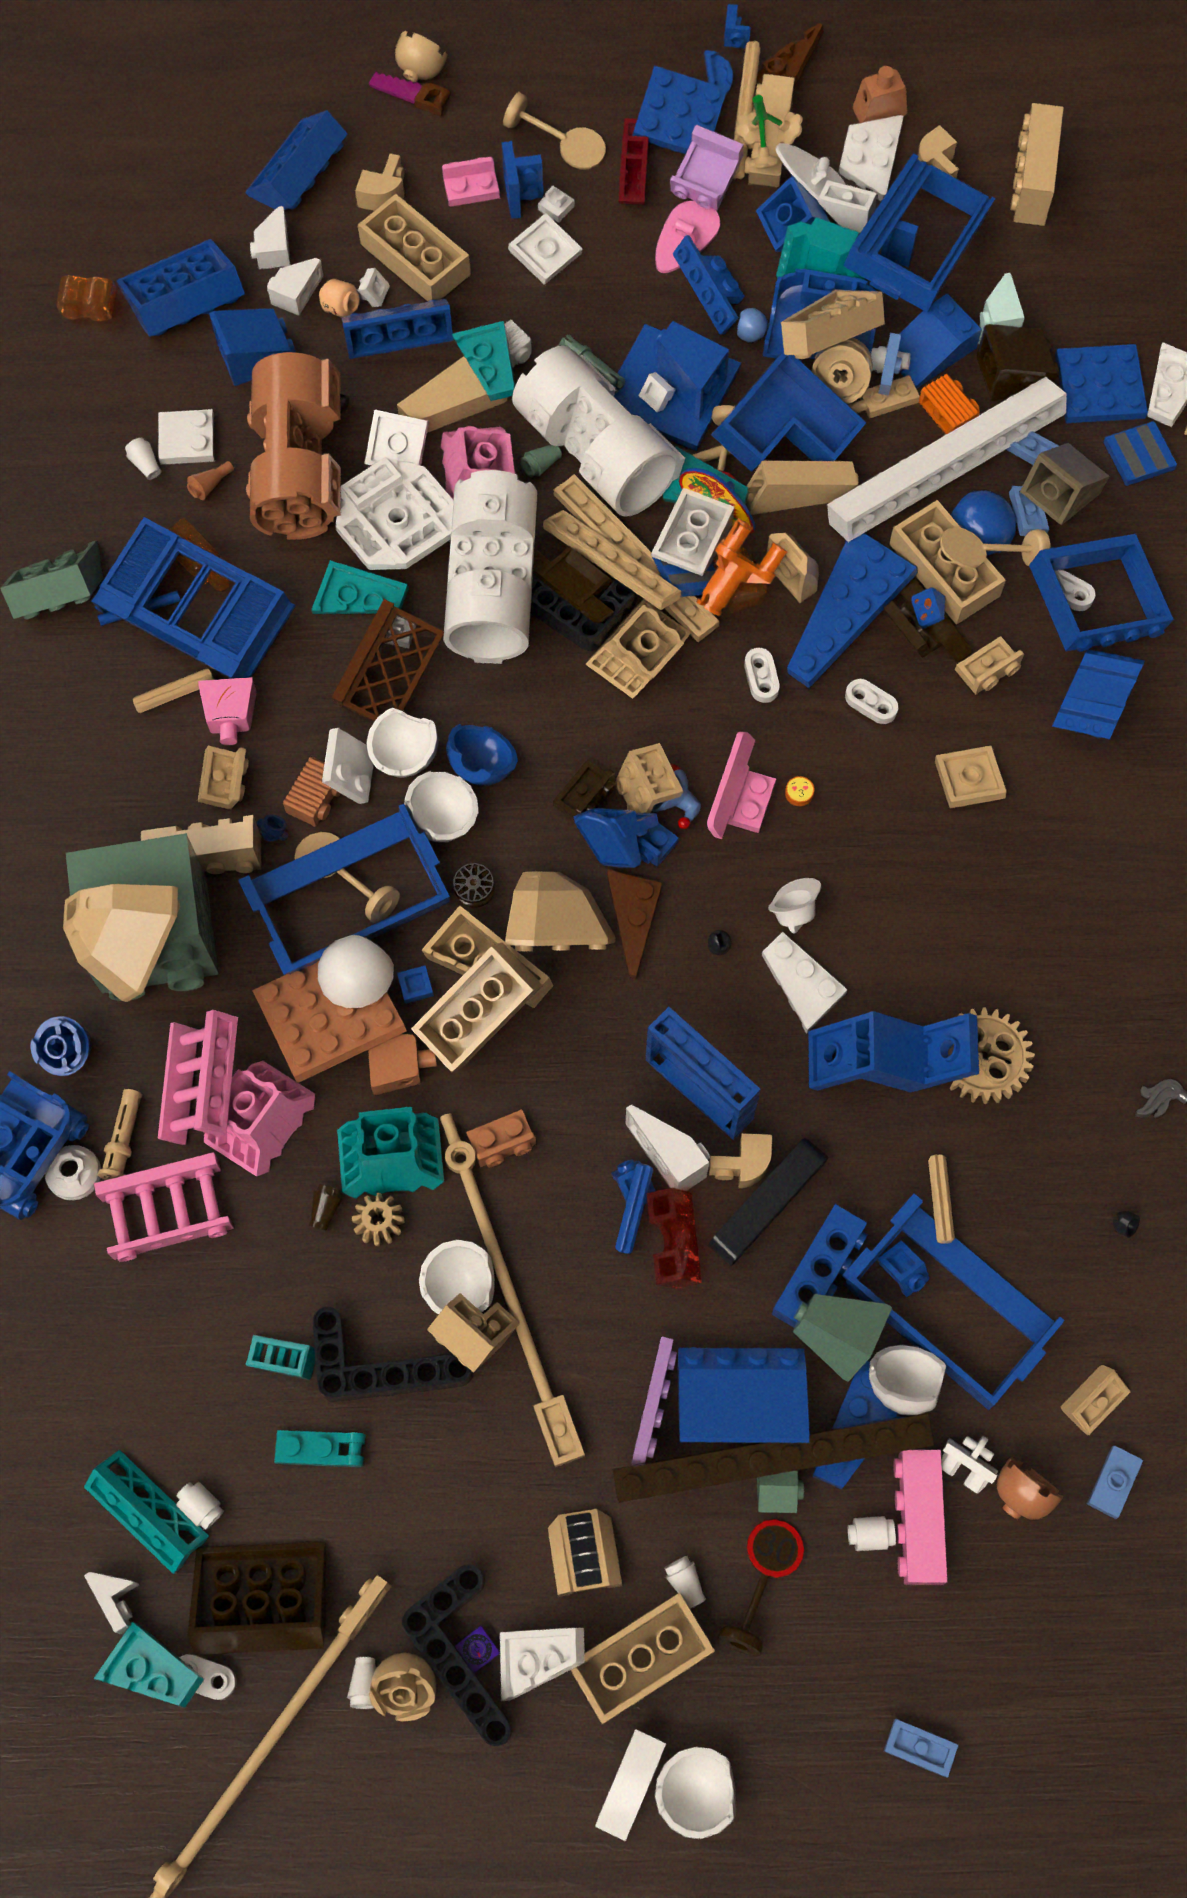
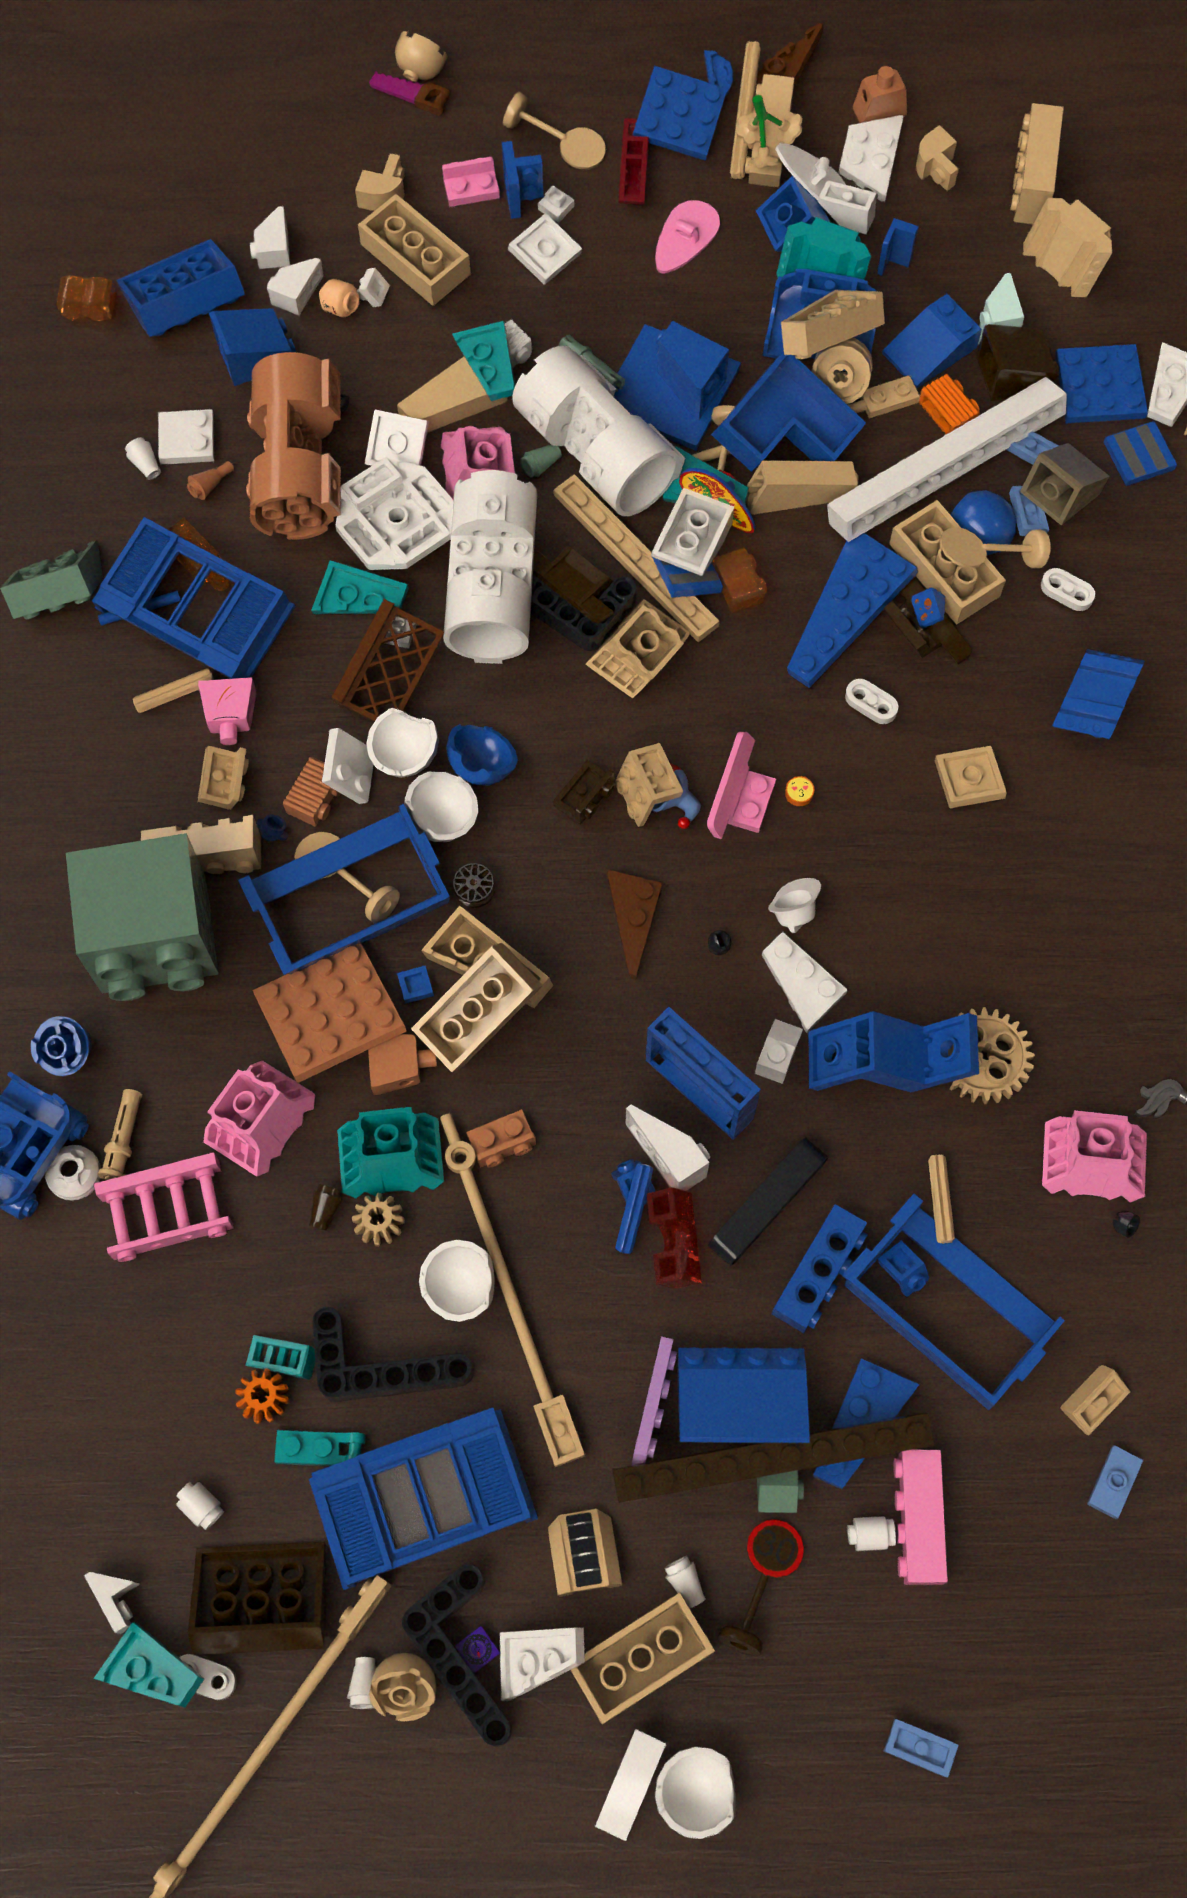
tan brick [63,884,180,1002] -> none
teal fence [84,1450,209,1574] -> none
bright pink fence [158,1010,238,1145] -> none
blue slope [245,110,348,210] -> none
white cylinder [318,935,394,1008] -> none
blue slope [341,299,453,359] -> none
tan brick [427,1293,520,1373] -> none
tan brick [505,871,615,951] -> none
tan tile [543,510,681,610] -> none
blue piece [574,808,659,868] -> none
blue bracket [637,824,679,867] -> none
white tile [639,372,676,412] -> none
lavender panel [670,125,743,210] -> none
blue bracket [673,235,745,334] -> none
orange wheel [696,518,788,616] -> none
tan brick [709,1134,772,1188] -> none
blue bracket [724,4,751,48] -> none
medium blue piece [737,308,768,343] -> none
white plate [744,648,780,703] -> none
tan slope [767,533,819,603] -> none
sand green slope [793,1294,892,1382] -> none
blue piece [843,153,995,312] -> none
white cylinder [869,1345,946,1415] -> none
white cone [871,346,910,373] -> none
medium blue plate [878,333,902,396] -> none
white hips [941,1436,998,1494] -> none
tan bracket [955,636,1024,695] -> none
nougat cylinder [997,1457,1063,1520] -> none
blue window [1029,534,1174,652] -> none
none -> orange gear [235,1369,289,1424]
none -> blue piece [309,1407,538,1590]
none -> white slope [755,1019,803,1084]
none -> tan slope [1023,198,1112,298]
none -> bright pink slope [1042,1110,1147,1202]

